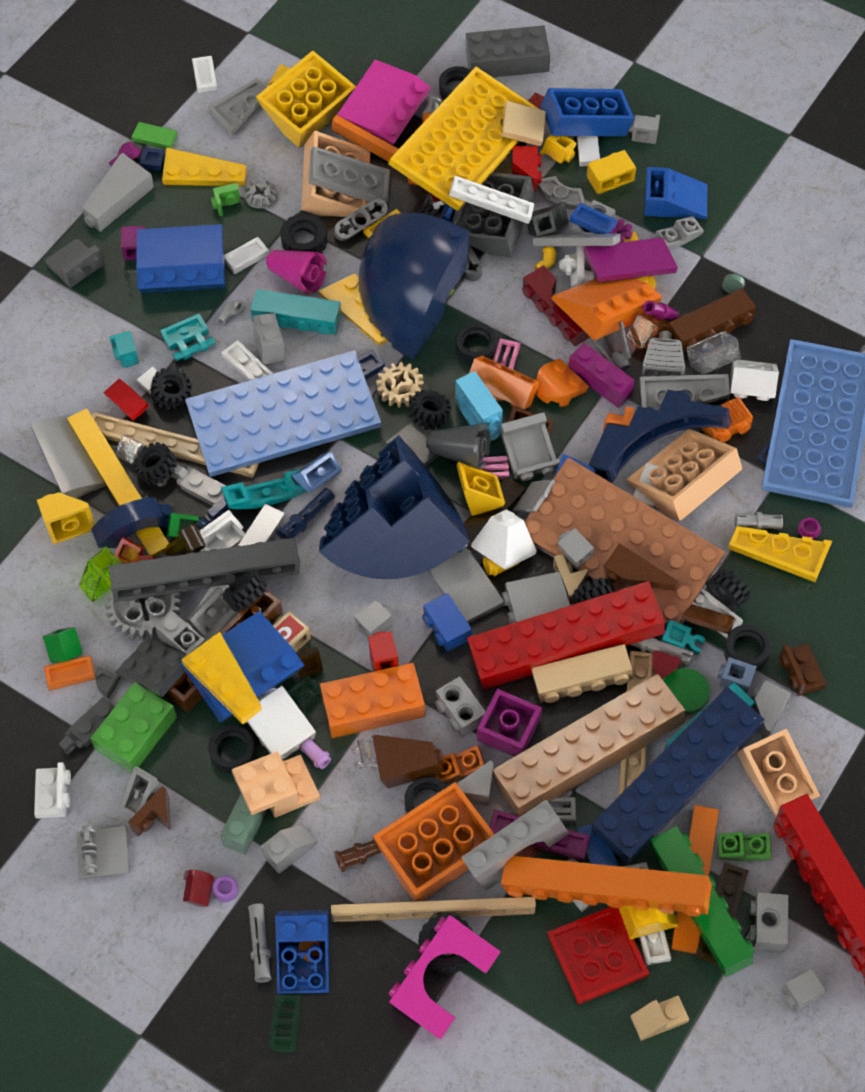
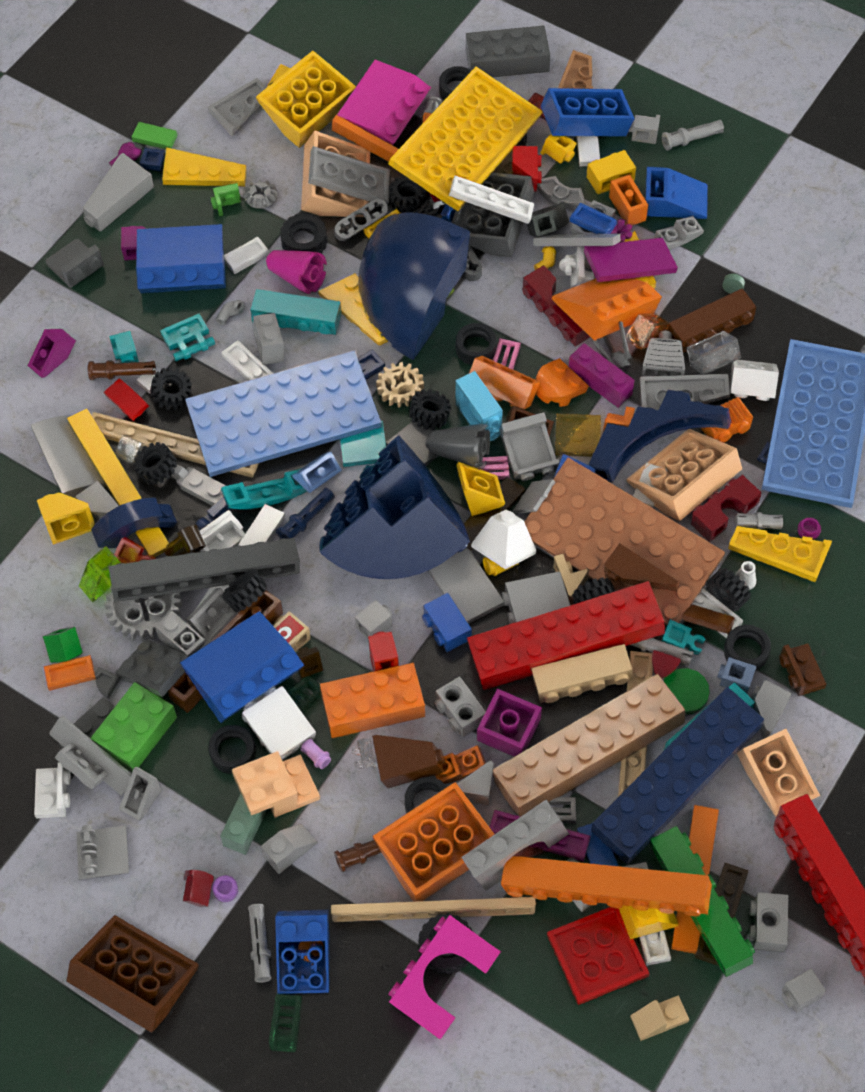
reddish brown slope [128,786,170,836] -> none
green panel [167,513,199,538] -> none
yellow wing [181,632,262,724] -> none
white tile [192,56,218,93] -> none
tan tile [501,101,546,146] -> none
light grey brick [557,528,594,569] -> none
magenta pin [643,300,679,322] -> none
bright green slope [718,832,772,861] -> none
none -> magenta slope [27,329,76,378]
none -> light grey bracket [49,716,131,795]
none -> reddish brown slope [66,915,199,1033]
none -> light grey slope [75,481,119,523]
none -> reddish brown pin [87,360,156,381]
none -> teal tile [340,420,386,467]
none -> black tyre [389,175,426,213]
none -> clear yellow tile [555,413,601,457]
none -> medium nougat wing [558,50,593,89]
none -> orange brick [609,174,648,226]
none -> light grey pin [662,120,724,151]
none -> dark red arch [691,474,762,542]
none -> white cone [735,561,757,590]

